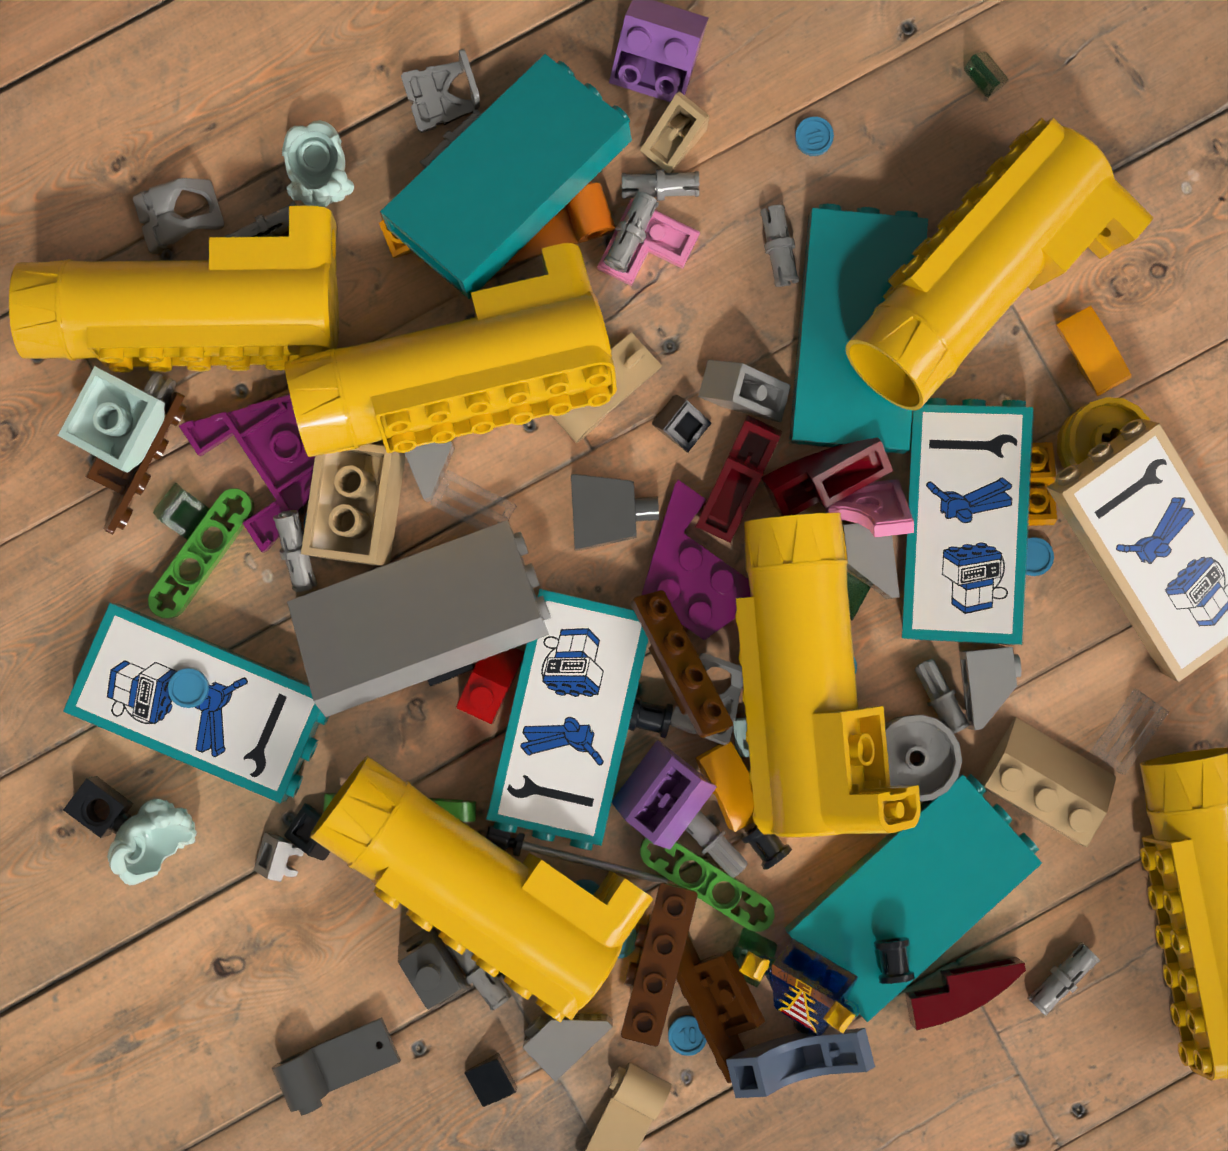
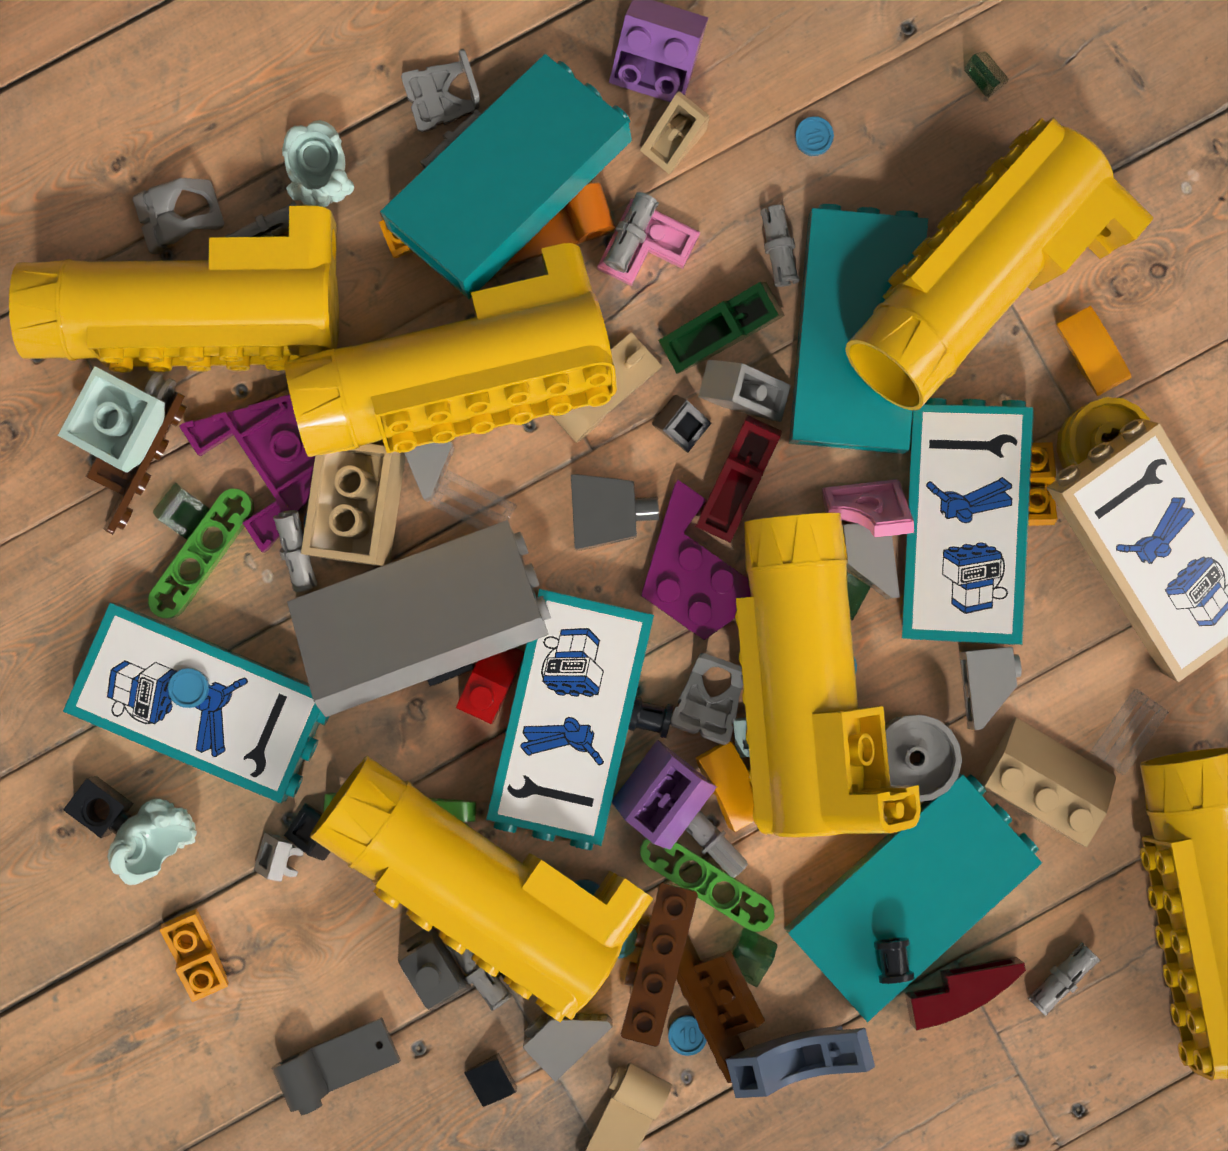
flat silver piece [486,825,668,884] -> none
light grey pin [622,169,699,201] -> none
reddish brown bracket [630,590,733,738] -> none
torso [739,939,859,1035] -> none
black bush [741,825,792,870] -> none
dark red slope [761,437,893,516] -> none
light grey axle [915,659,970,734] -> none
dark azure piece [1026,537,1054,576] -> none
none -> light orange slope [159,908,229,1002]
none -> dark green slope [658,281,785,374]

